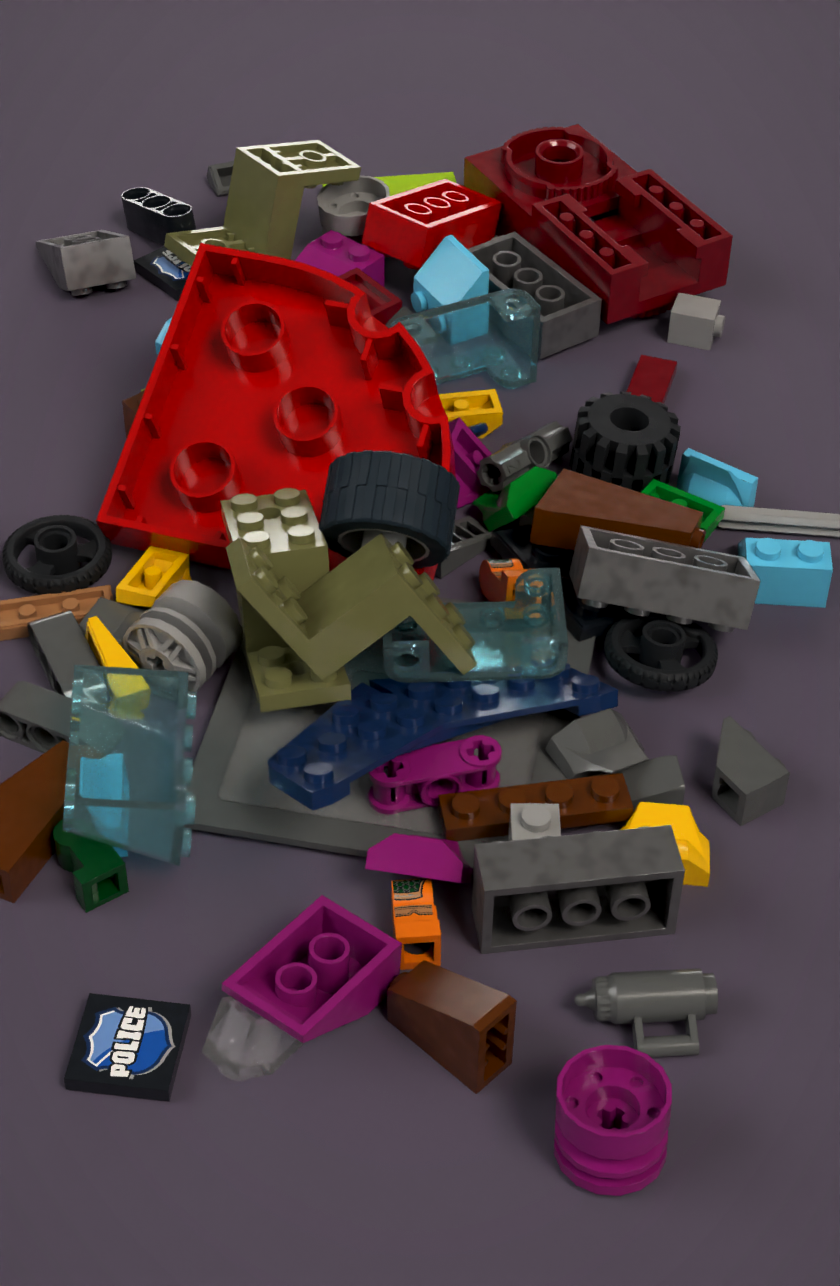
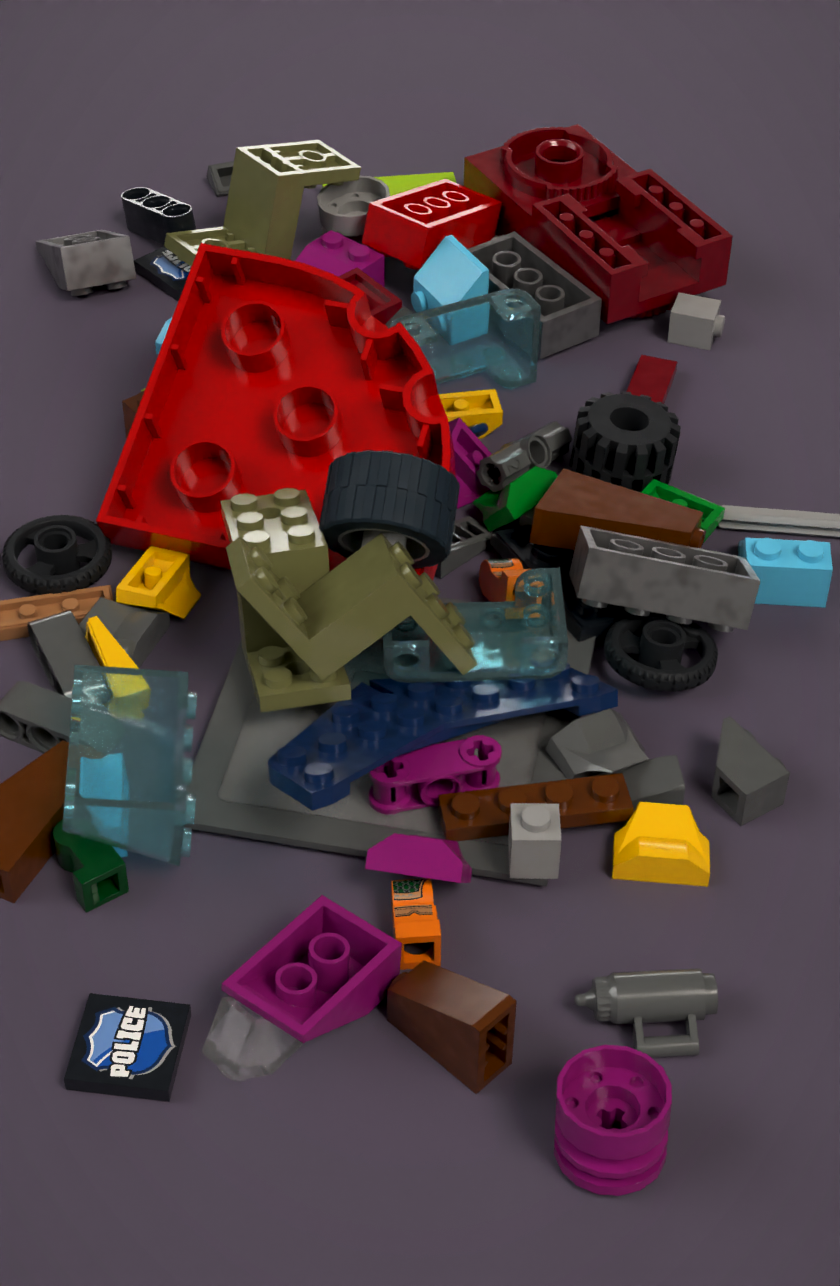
light grey wheel [123,580,242,699] -> none
flat silver brick [472,825,685,954] -> none
medium azure slope [677,448,758,507] -> none

